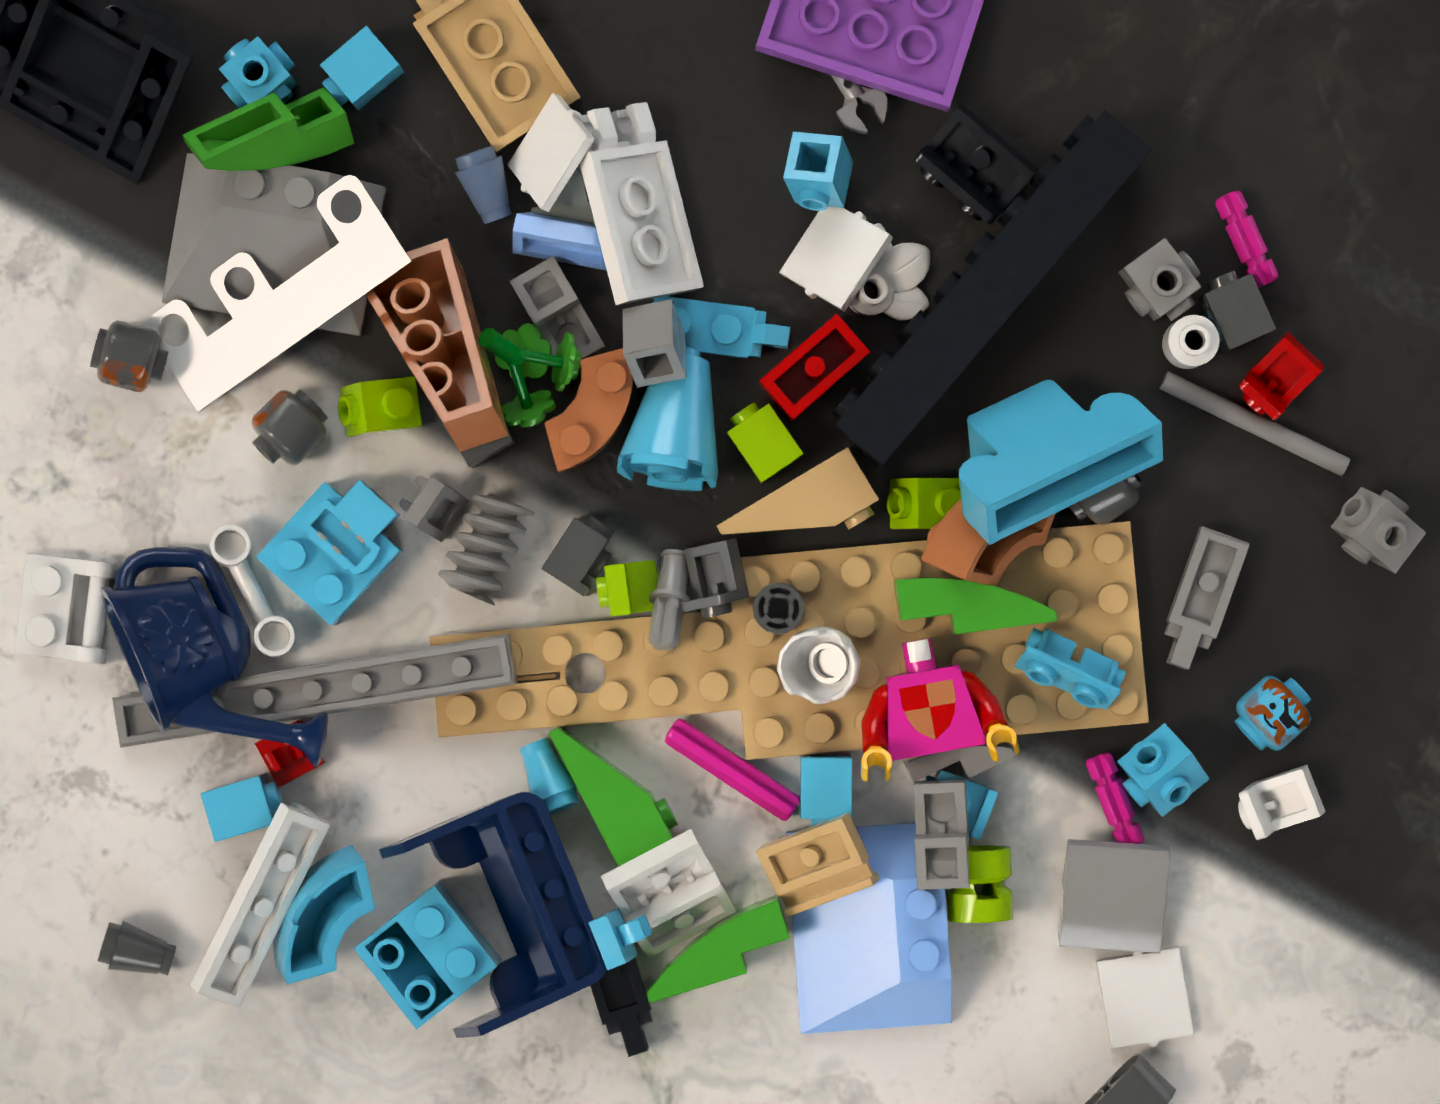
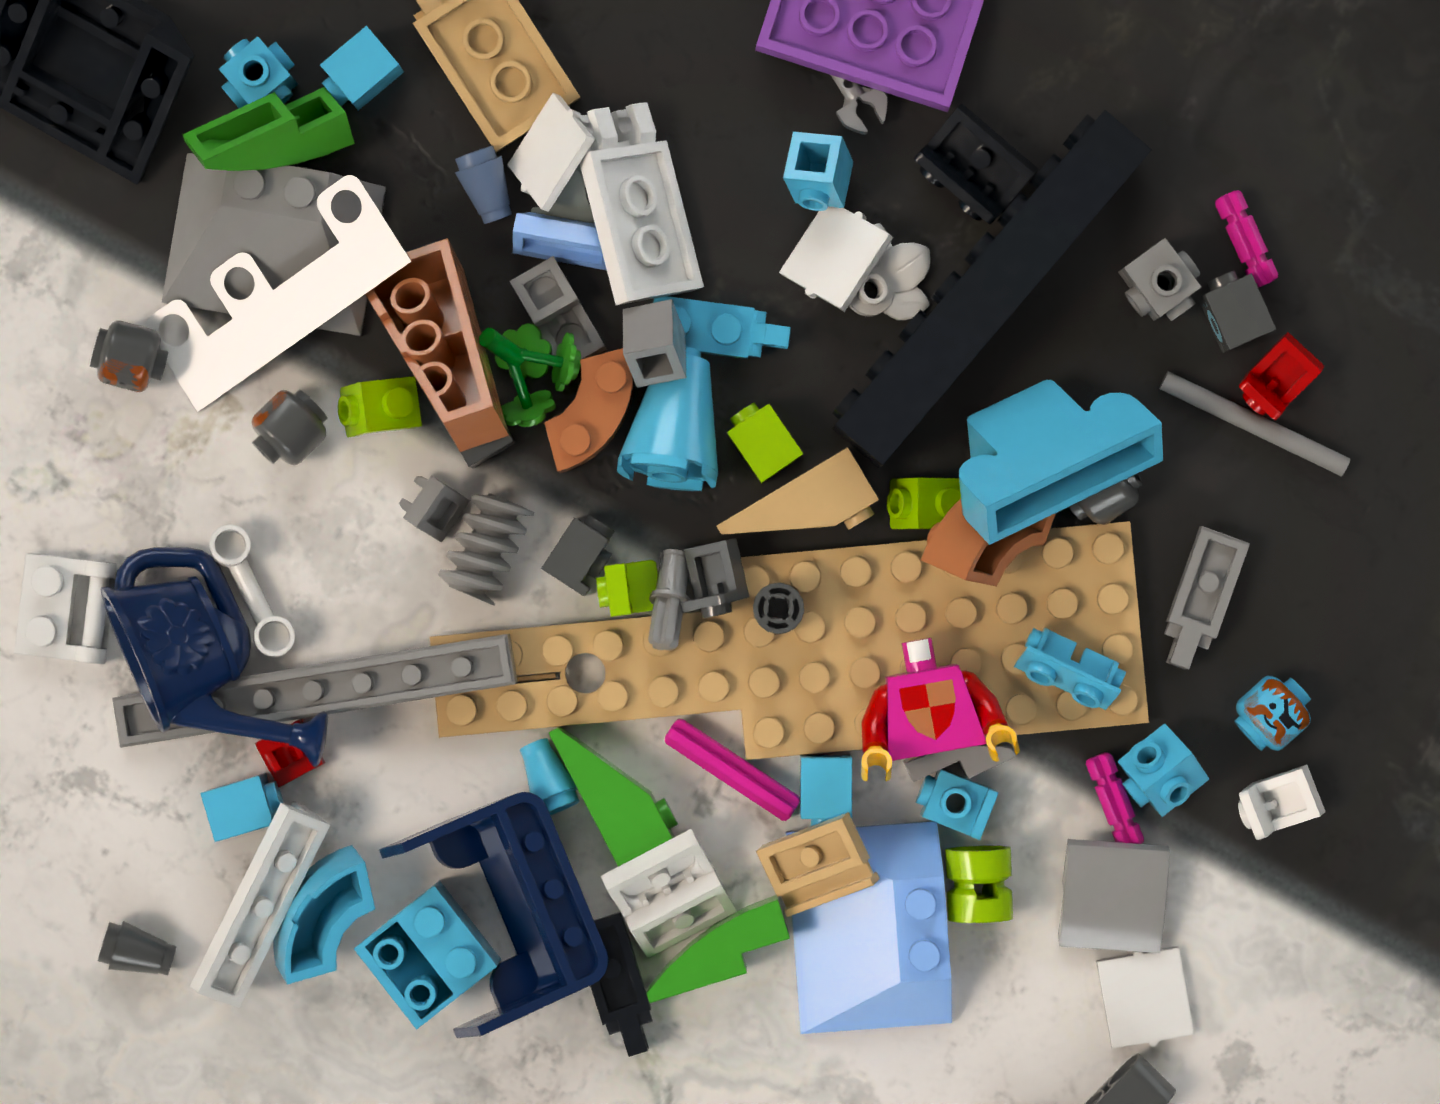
medium azure piece [256,480,403,625] -> none
medium azure tile [588,908,653,970] -> none
red brick [759,314,870,422] -> none
white hair [777,626,861,704] -> none
bright green slope [894,577,1057,634] -> none
light grey slope [913,779,970,890] -> none
white brick [1162,315,1219,369] -> none
light grey brick [1331,487,1426,574] -> none

